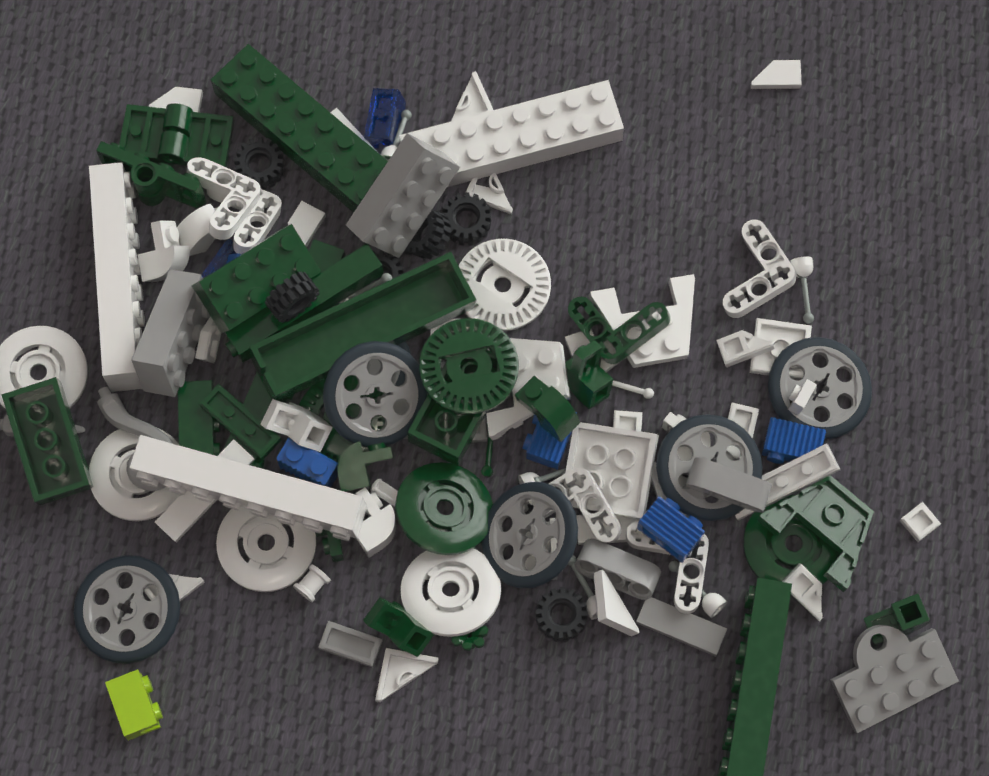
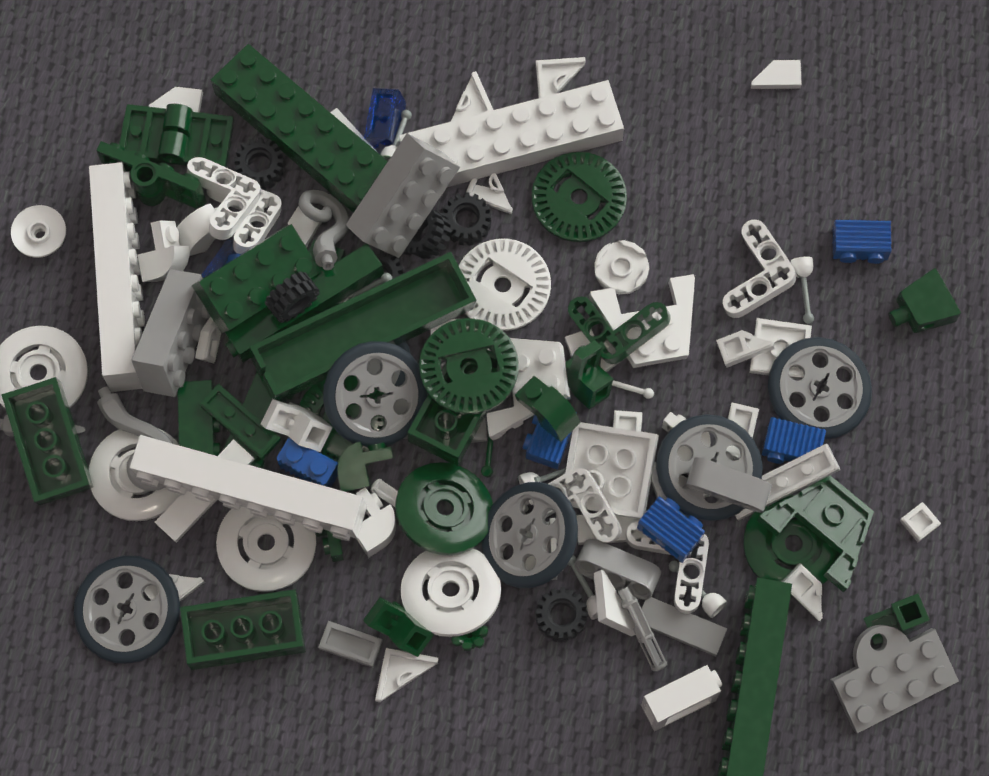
lime brick [105,669,163,741] -> none
white bush [293,564,331,602] -> none
white plate [788,379,817,415] -> none
none -> white dish [11,205,66,258]
none -> dark green brick [180,589,306,670]
none -> light grey plant [298,190,350,270]
none -> dark green piece [532,152,627,242]
none -> white tile [536,57,585,98]
none -> white tile [594,240,649,295]
none -> light grey piece [618,586,667,671]
none -> white window [641,665,722,731]
none -> blue brick [832,220,892,264]
none -> dark green torso [888,268,961,333]

